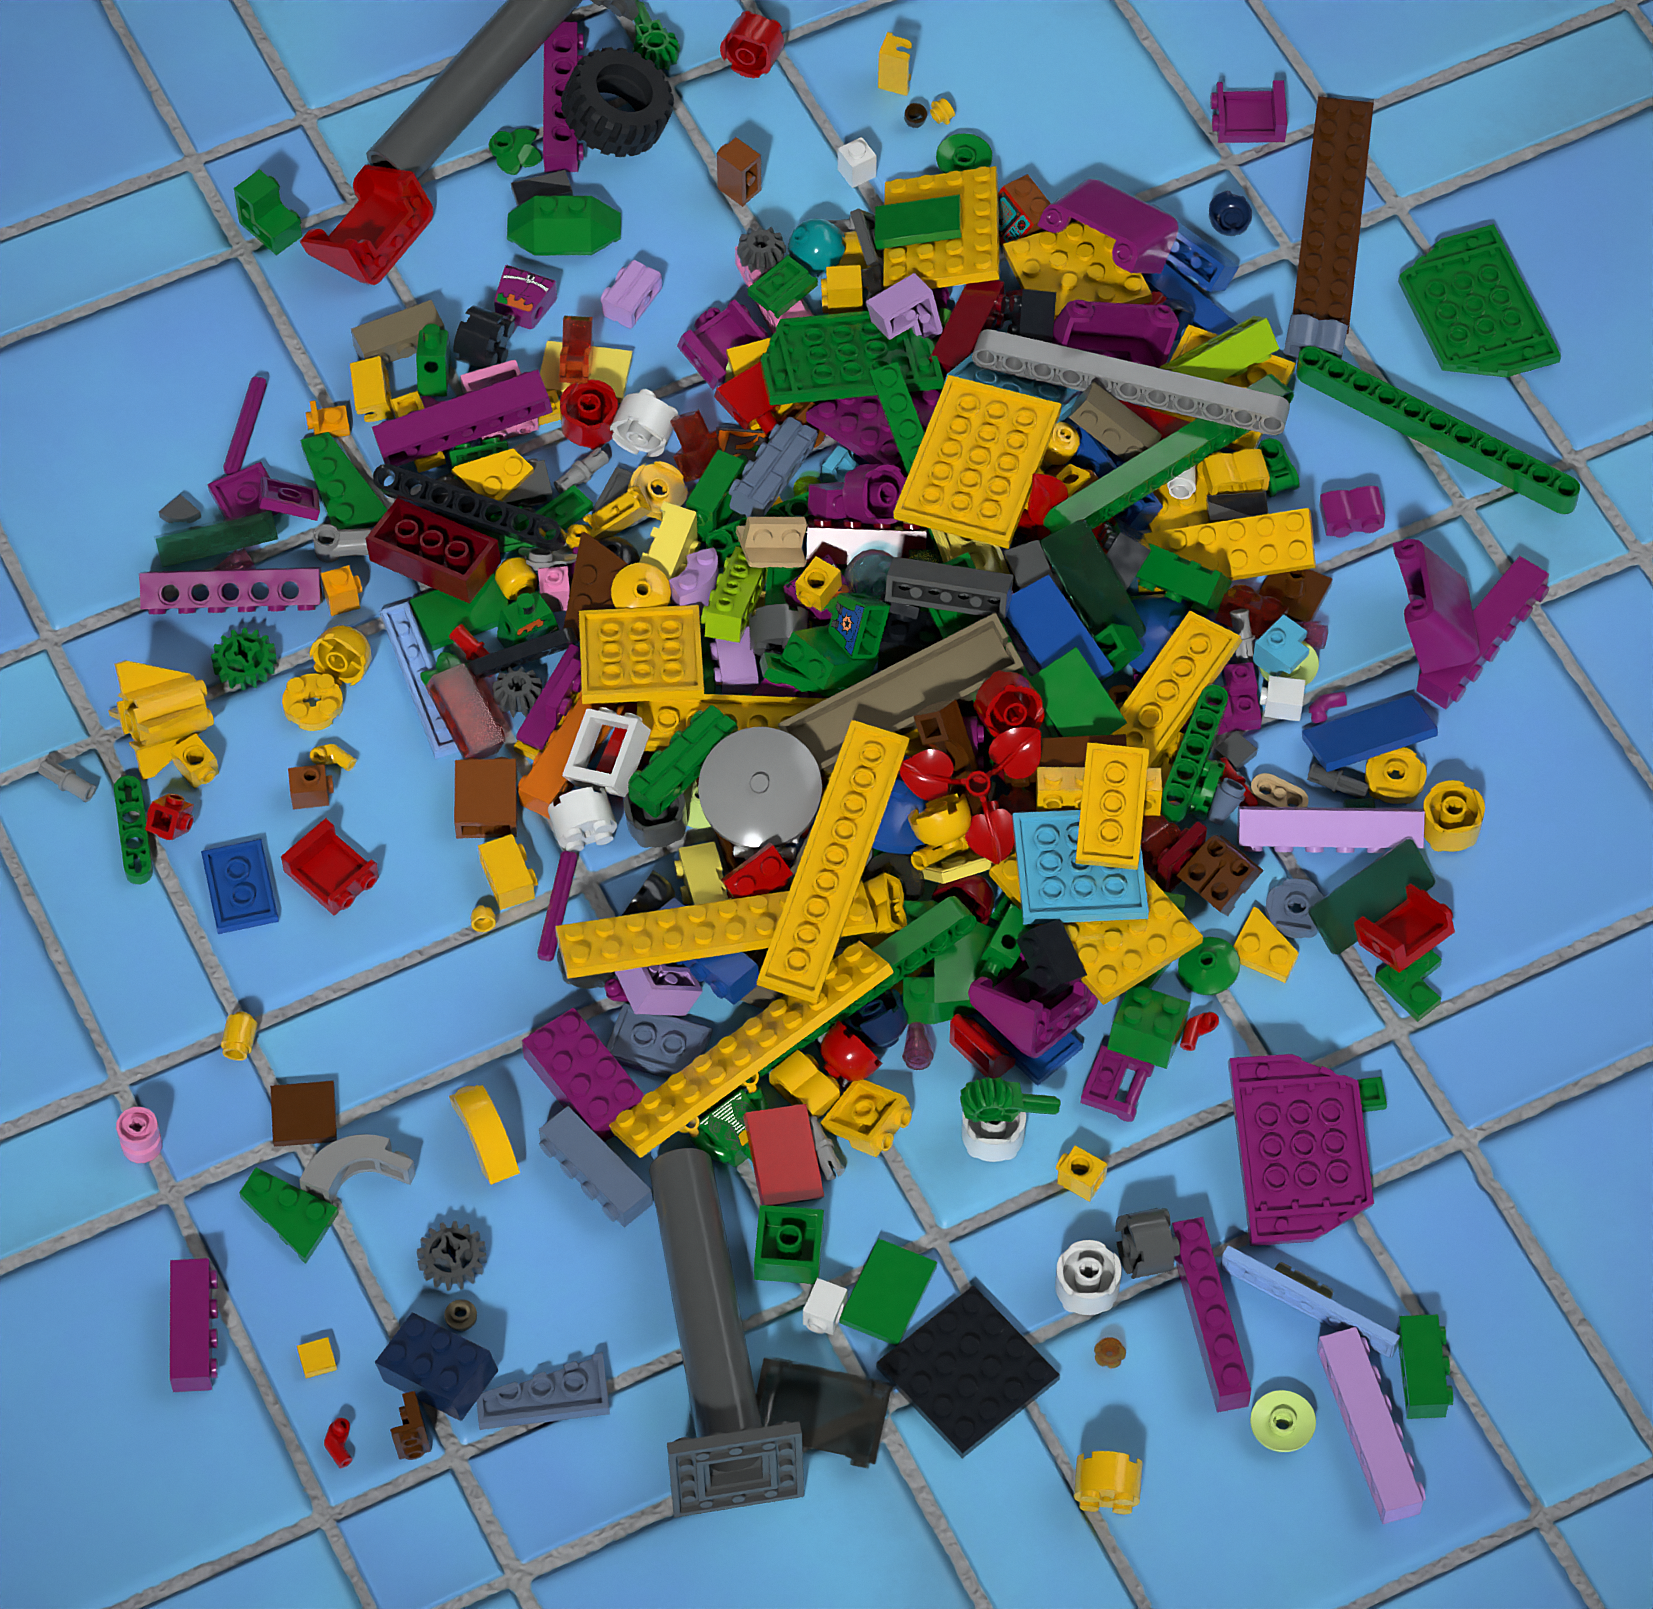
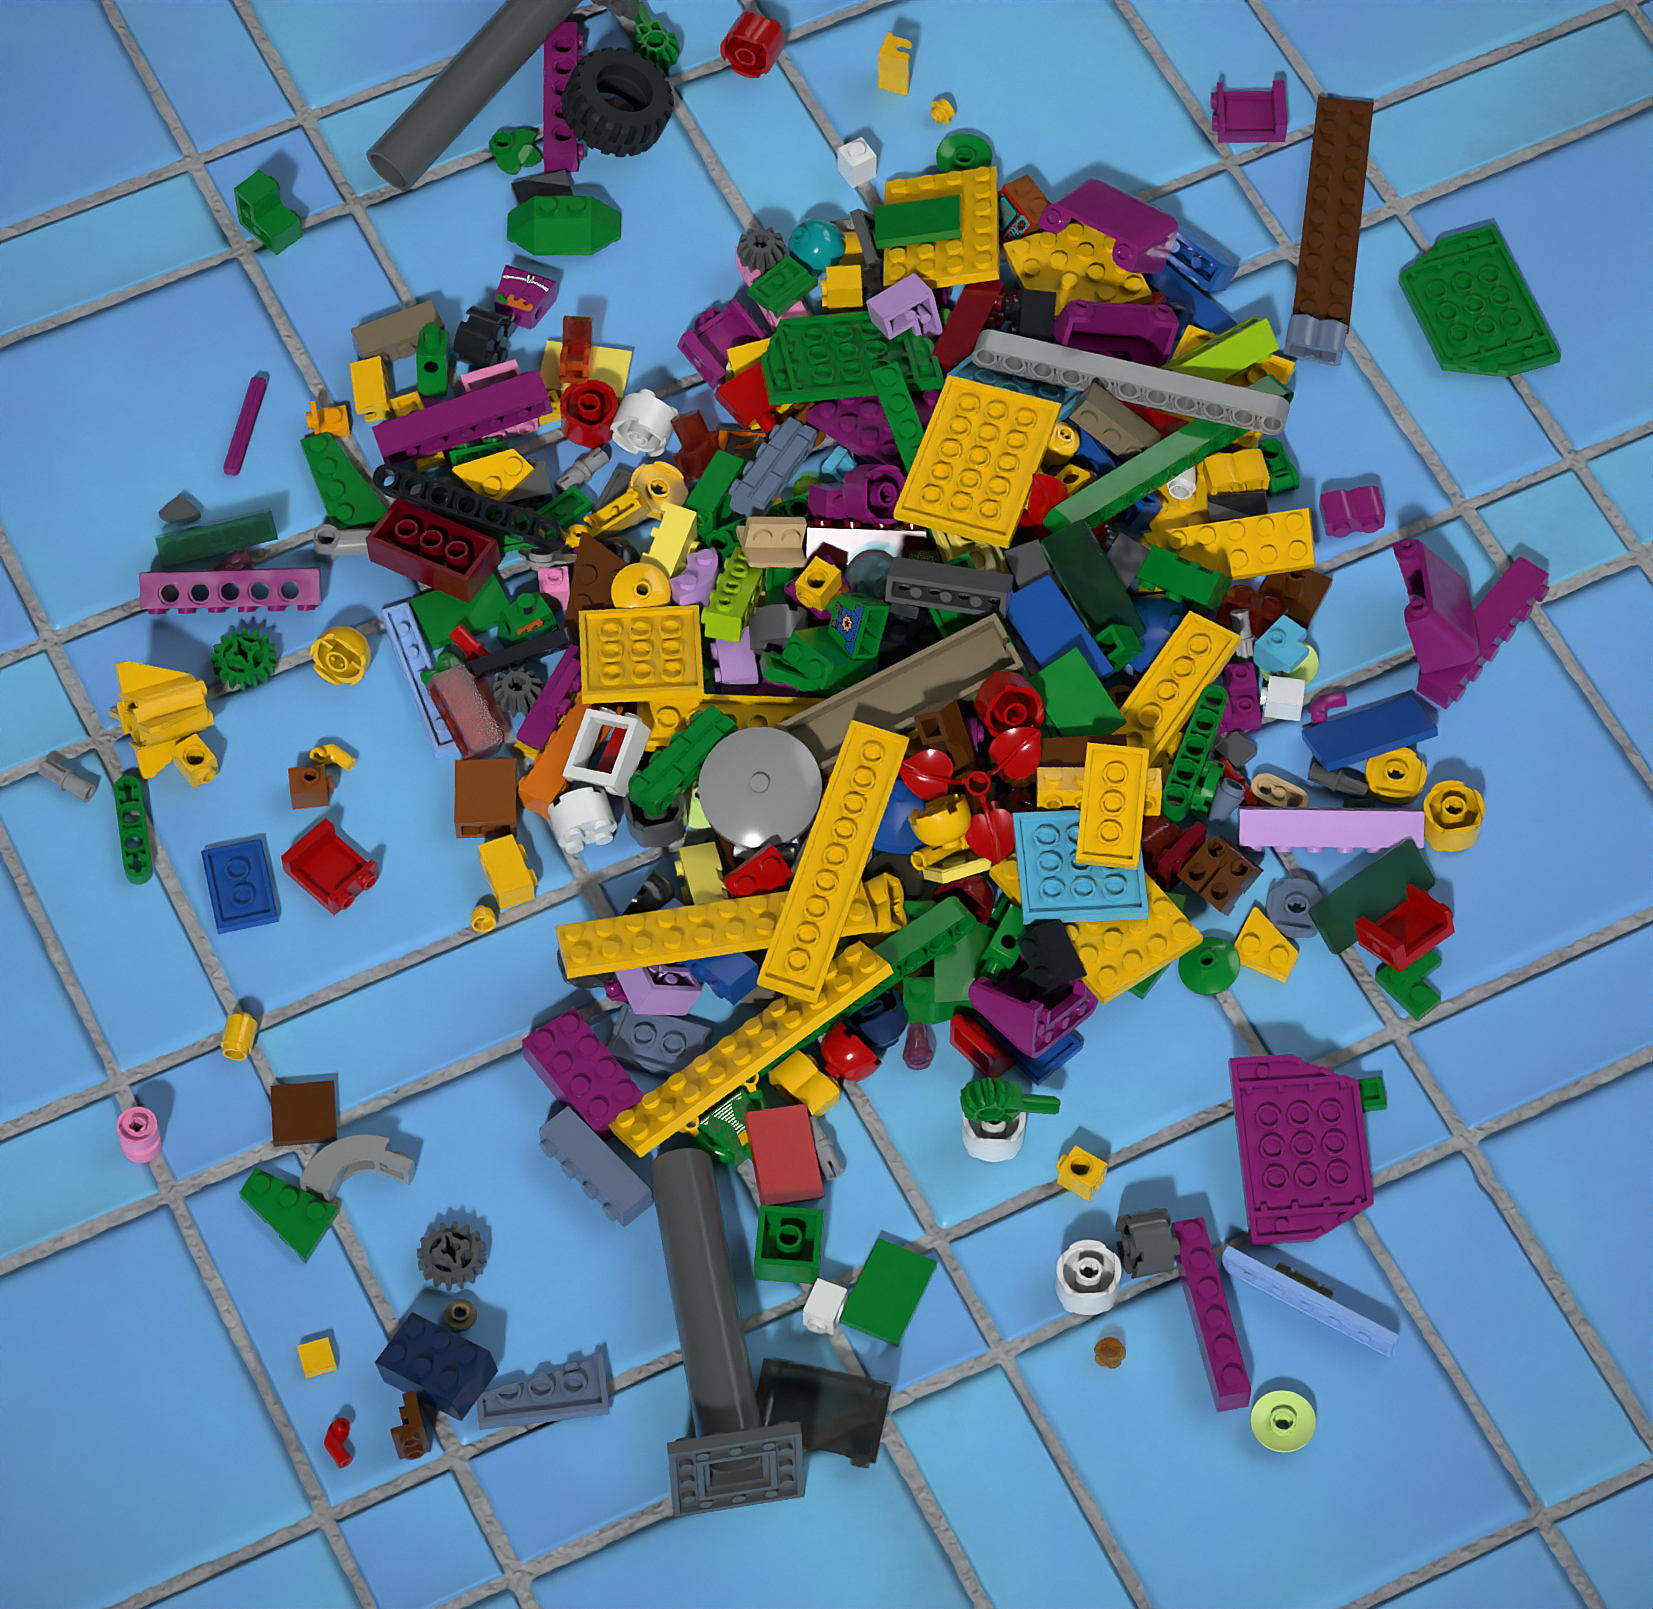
red brick [145,793,194,840] -> none
magenta brick [170,1258,218,1392] -> none
magenta tile [207,462,280,533] -> none
magenta tile [258,477,320,521] -> none
yellow plate [282,673,343,731] -> none
red windscreen [300,165,433,285] -> none
light orange brick [320,565,363,616] -> none
yellow arch [449,1085,520,1185] -> none
yellow head [495,557,539,601] -> none
magenta axle [537,851,577,962] -> none
lavender brick [601,260,662,329] -> none
dark orange brick [717,137,762,207] -> none
yellow plate [820,1079,912,1158] -> none
black plate [876,1285,1060,1459] -> none
dark brown hinge [904,103,927,128] -> none
yellow brick [1074,1451,1143,1515] -> none
magenta plate [1080,1045,1155,1122] -> none
green brick [1107,984,1191,1069] -> none
red arm [1180,1012,1219,1051] -> none
dark blue hair [1209,191,1252,236] -> none
clear pink cone [1295,621,1328,651] -> none
green beam [1296,346,1580,514] -> none
lavender brick [1317,1327,1426,1524] -> none
green brick [1396,1314,1453,1419] -> none

